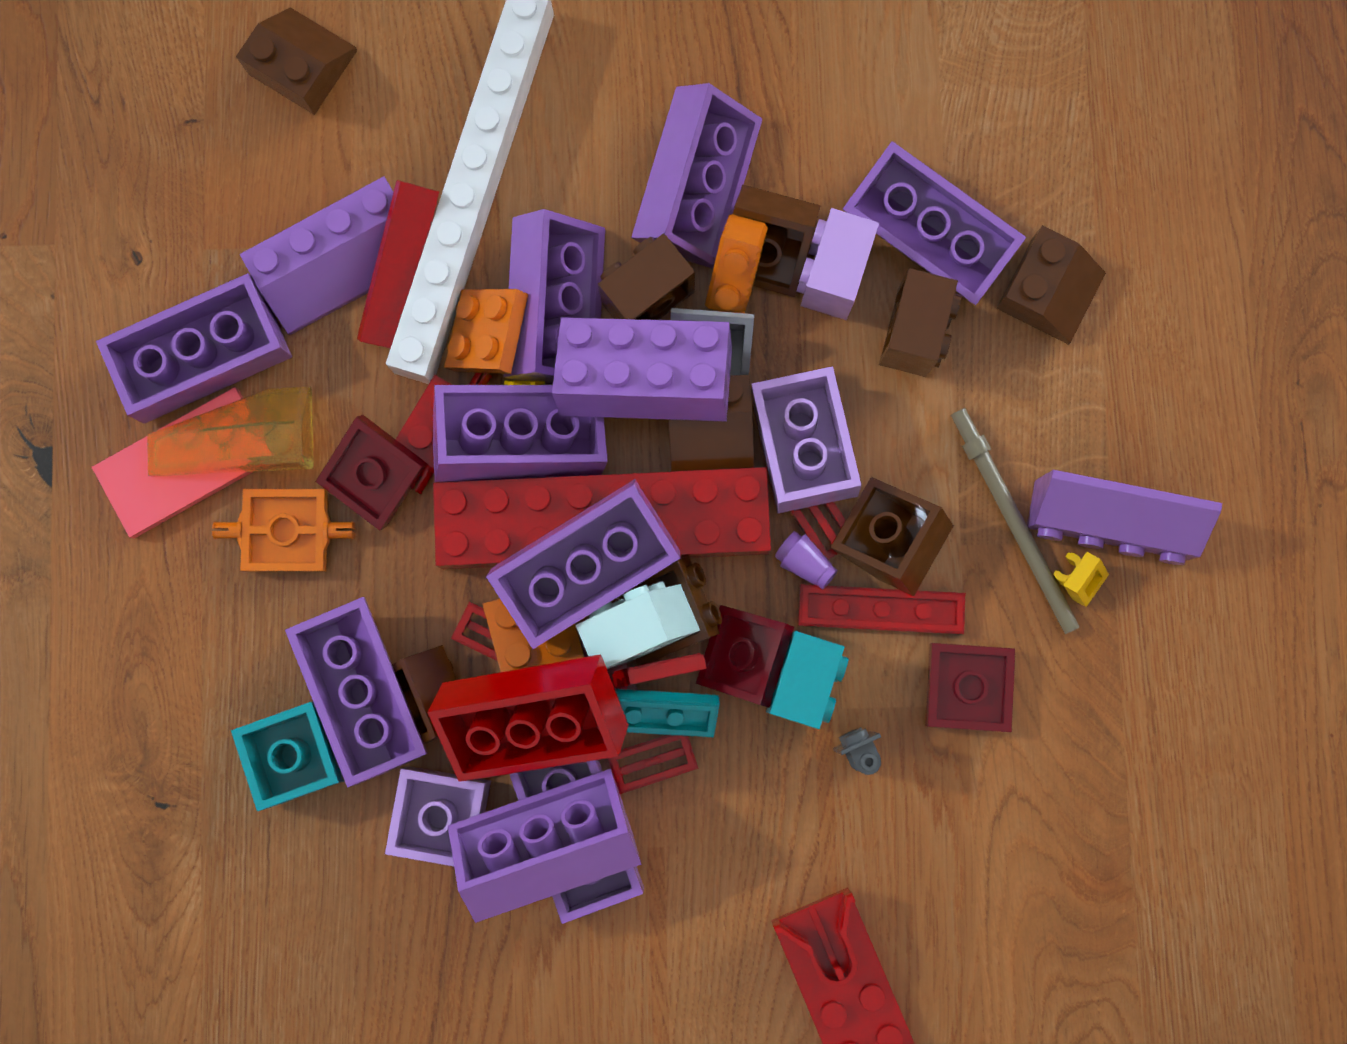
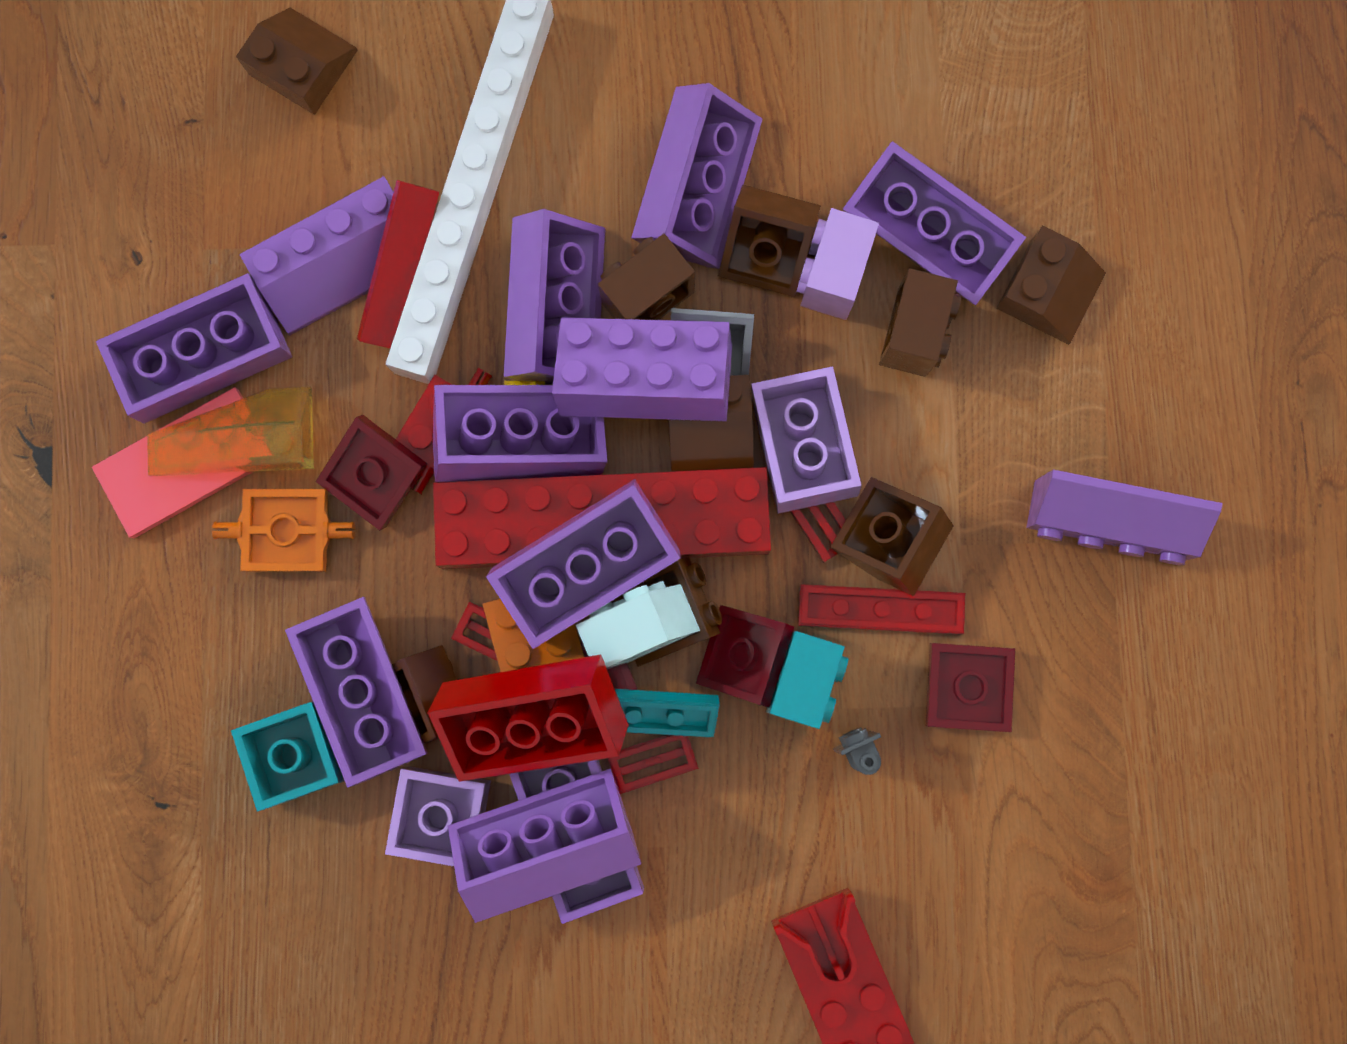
orange plate [444,289,528,374] -> none
red tile [612,653,706,688] -> none
orange brick [705,214,768,313] -> none
medium lavender cone [775,531,838,590] -> none
dark tan bar [951,408,1080,634] -> none
yellow tile [1053,552,1109,607] -> none

